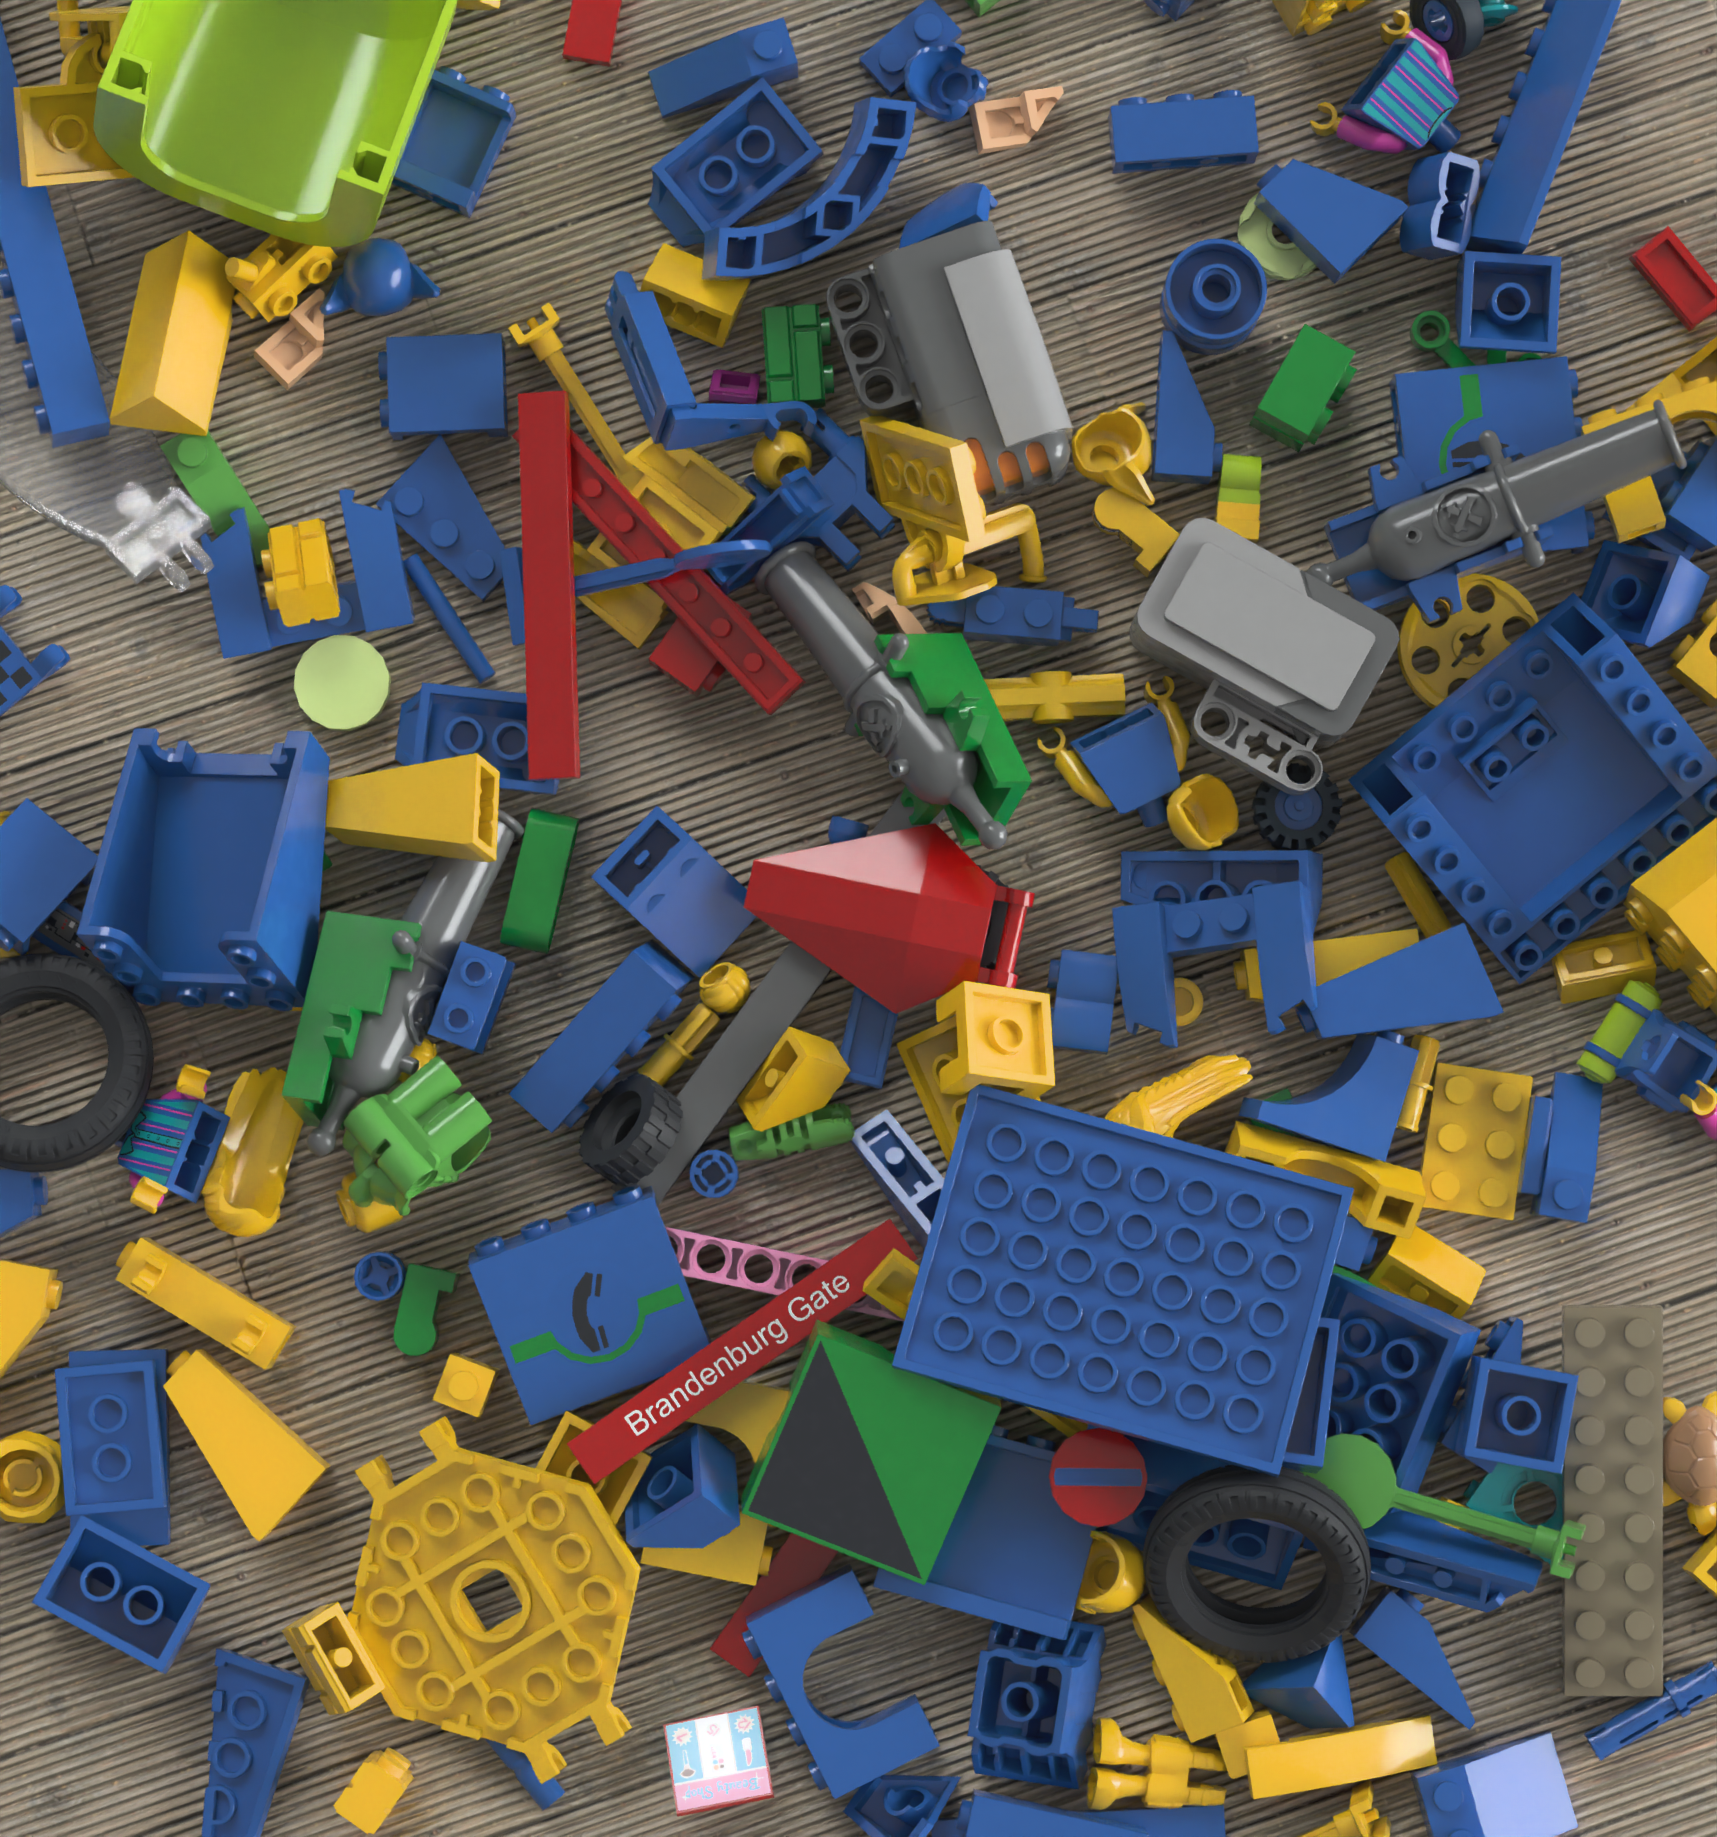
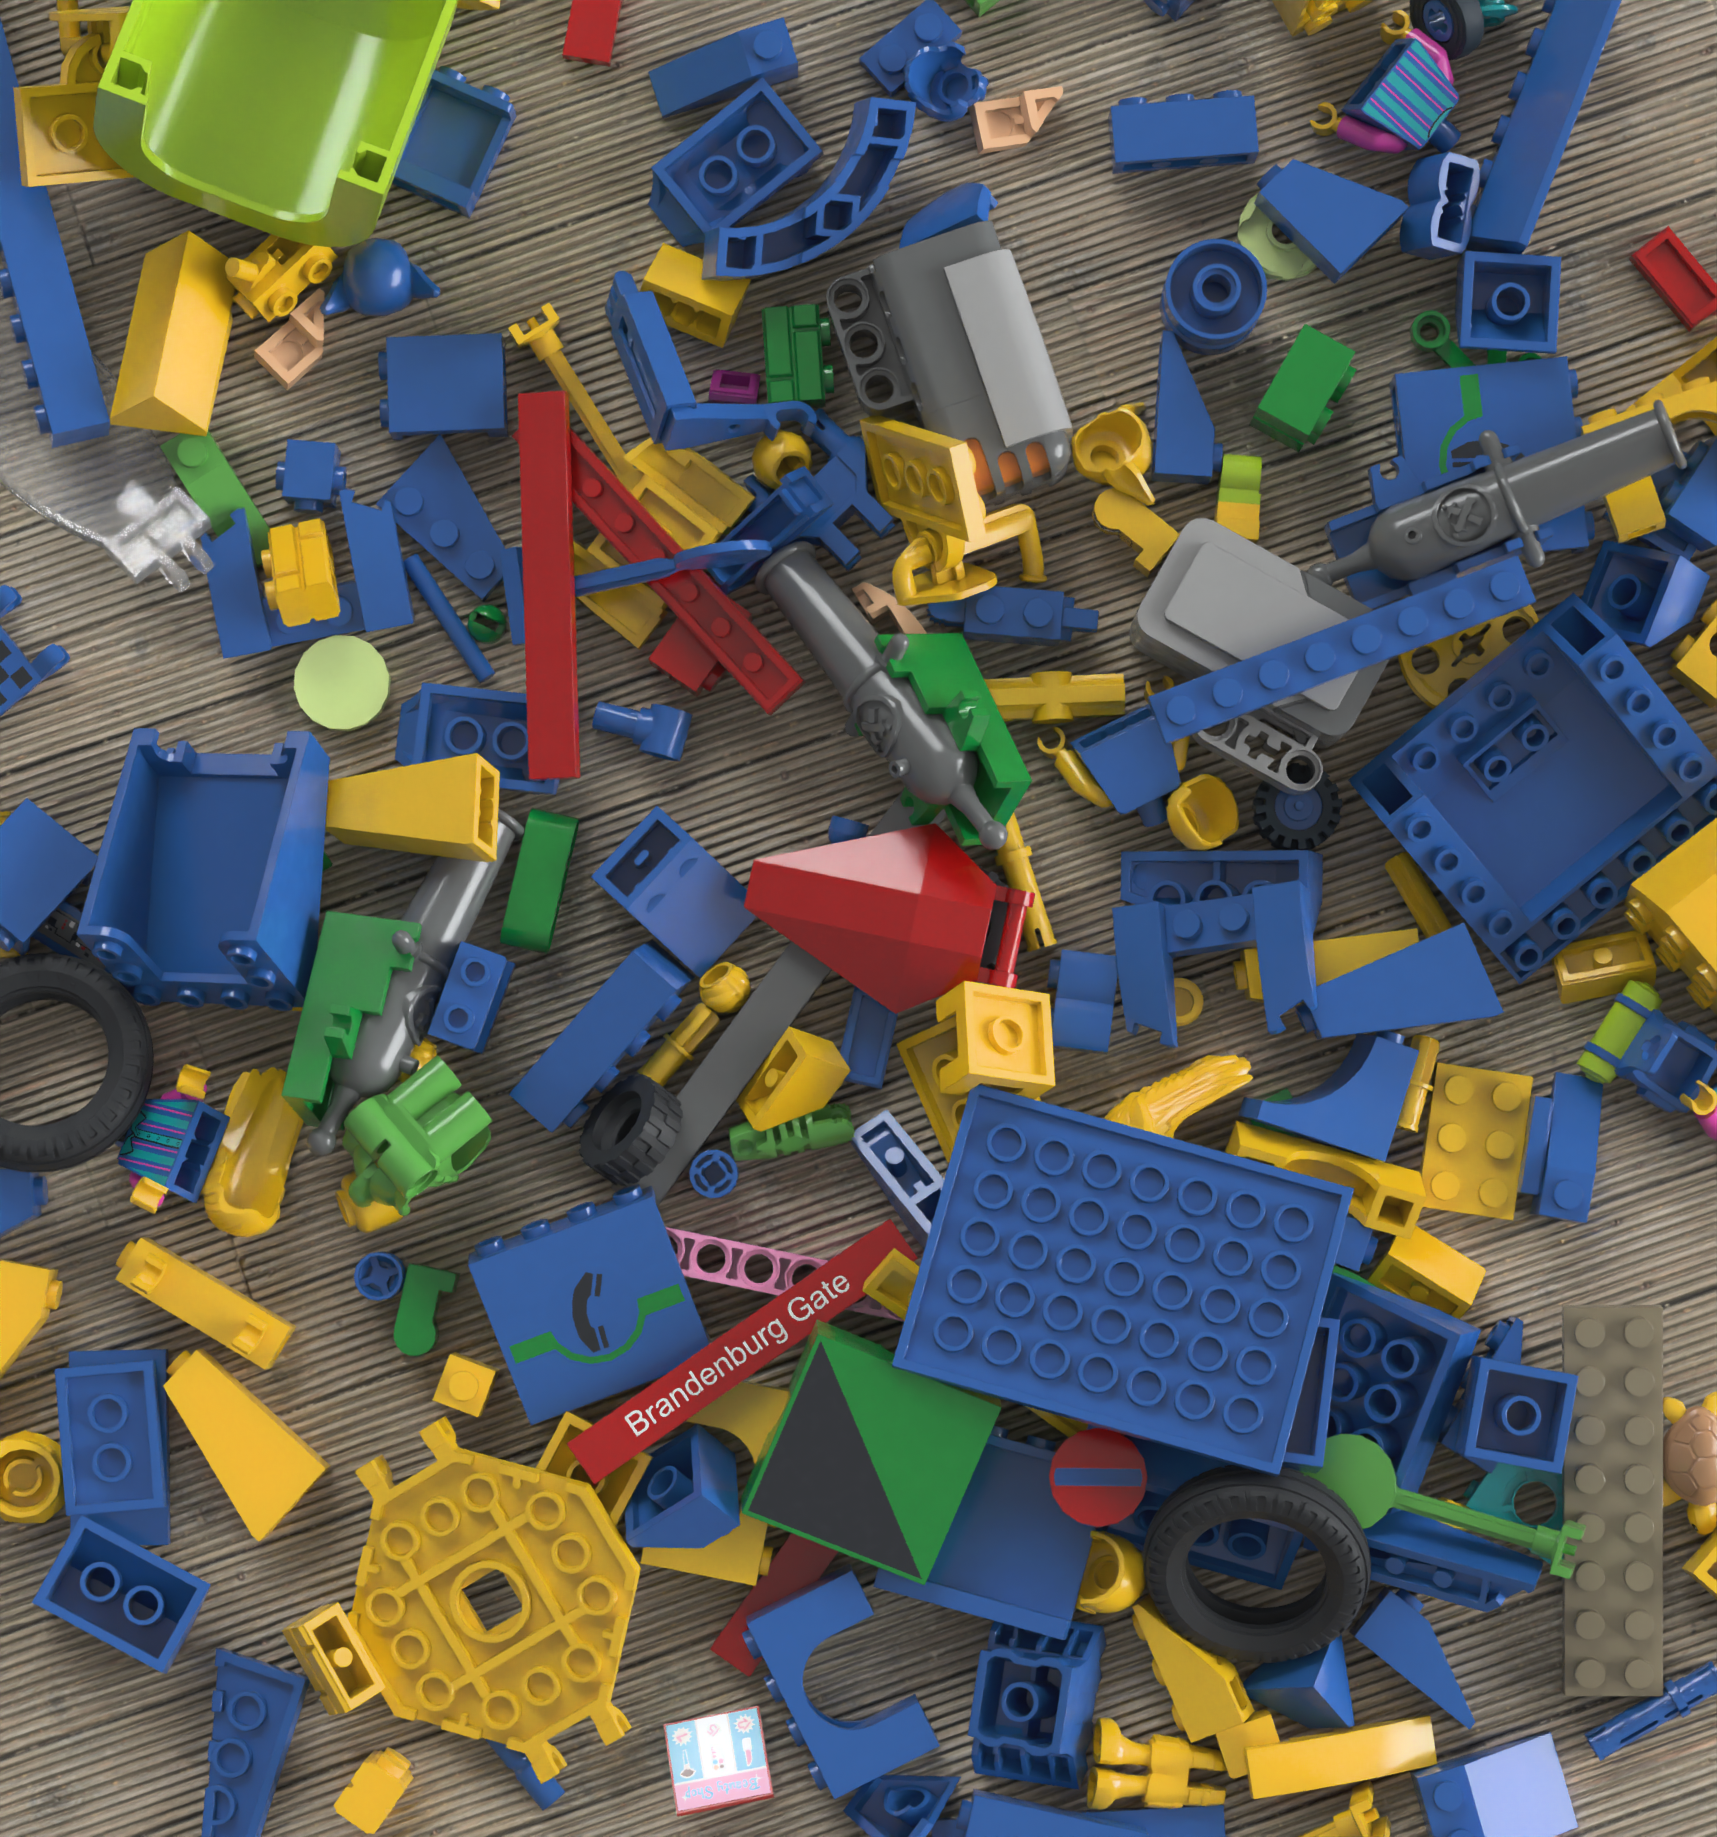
none -> blue brick [276,439,347,514]
none -> green hinge [468,604,507,644]
none -> blue pin [592,701,693,762]
none -> yellow pin [994,812,1058,952]
none -> blue plate [1147,555,1536,745]

